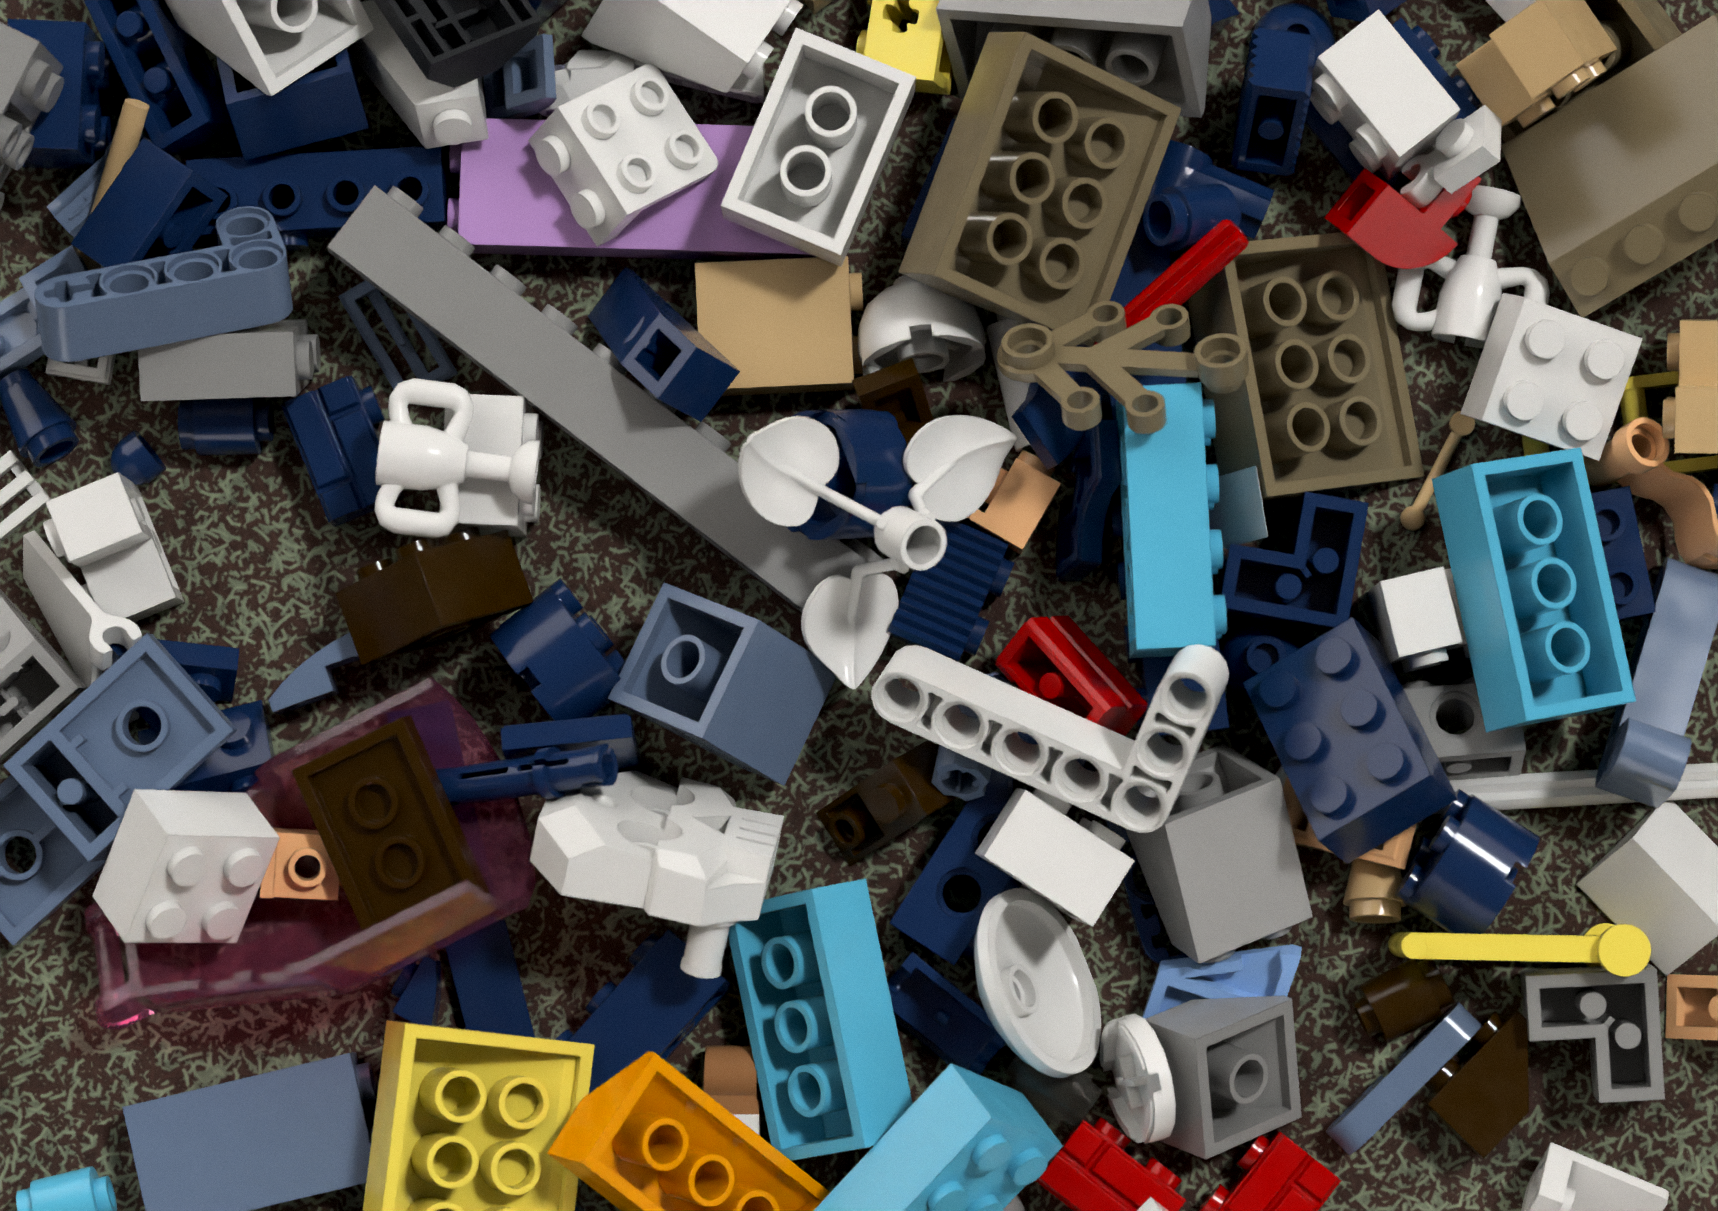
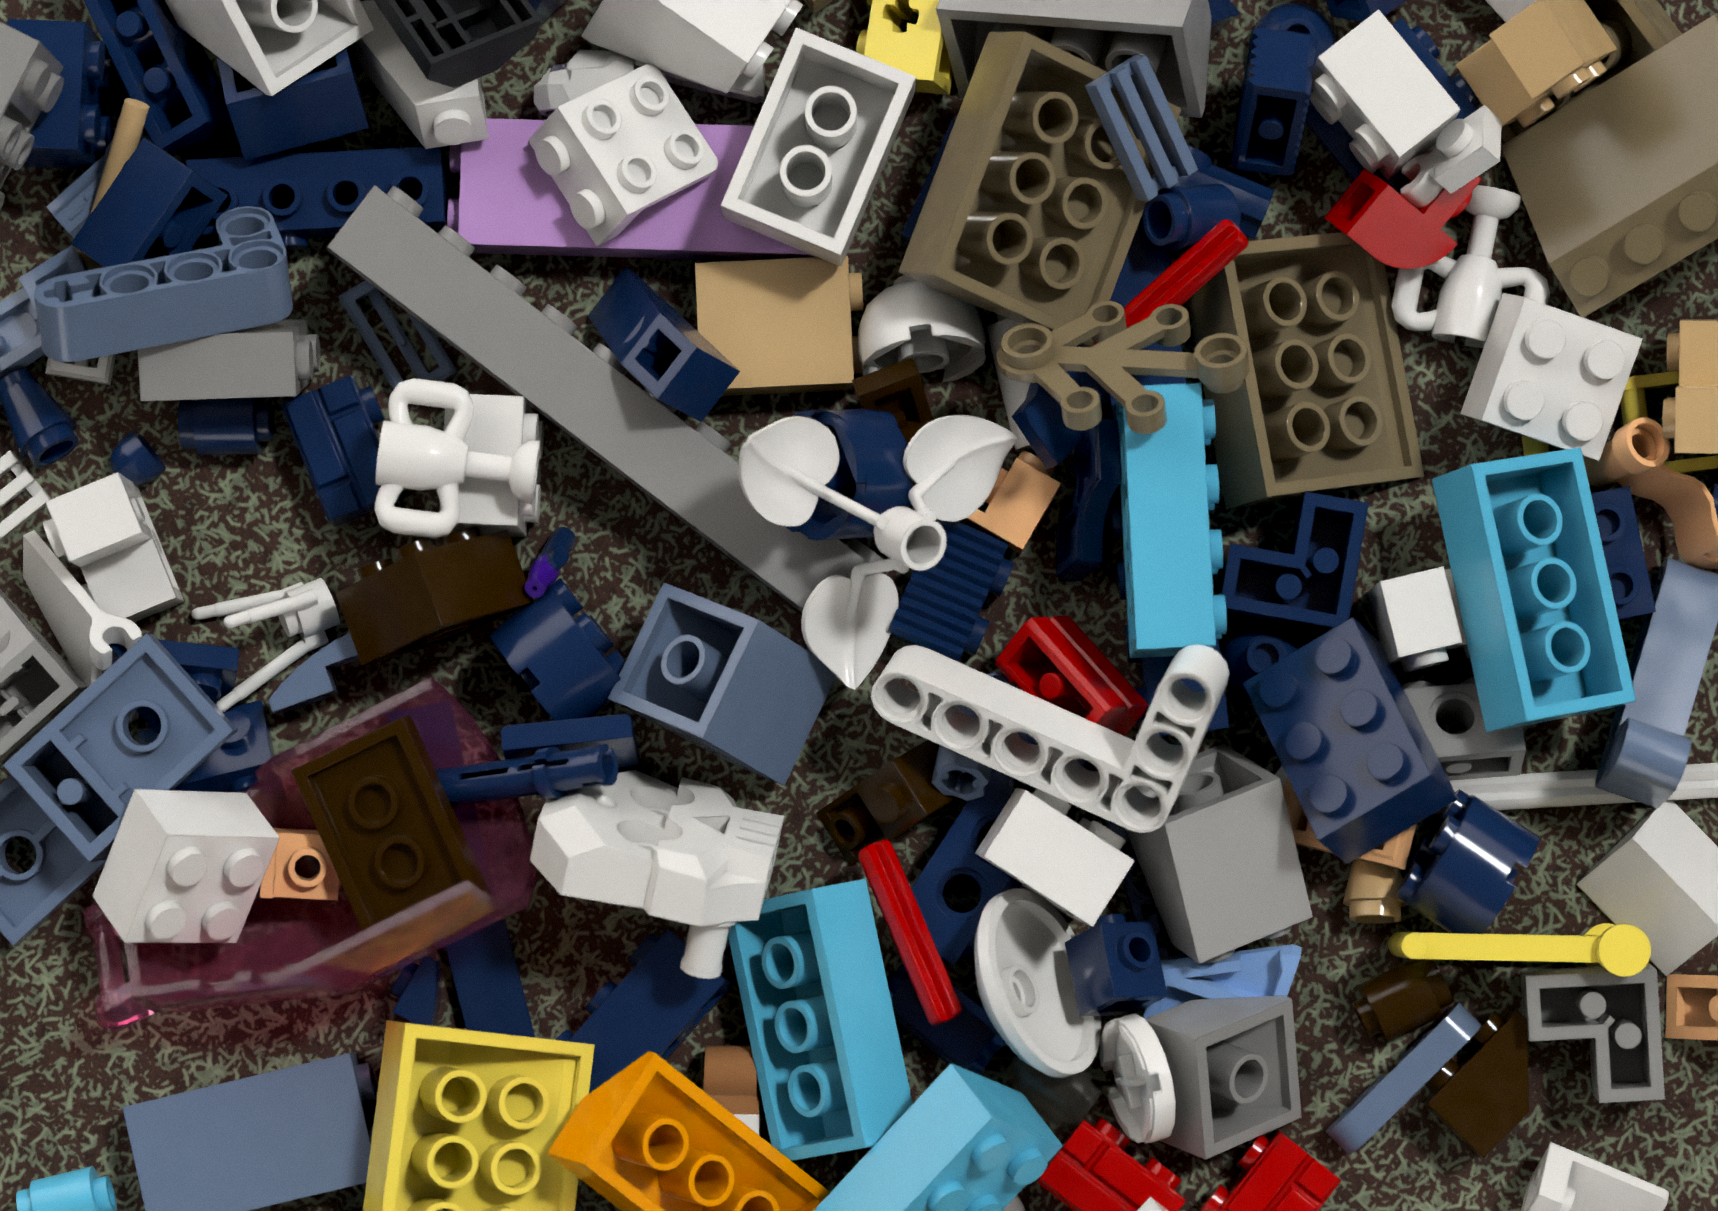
sand blue slope [484,34,557,119] -> none
white sticker [1208,466,1268,549] -> none
tan hinge [1400,411,1475,531] -> none
none -> white plant [191,578,340,712]
none -> piece [524,527,576,598]
none -> red axle [858,840,962,1026]
none -> dark blue brick [1065,914,1168,1017]
none -> sand blue tile [1085,55,1198,201]

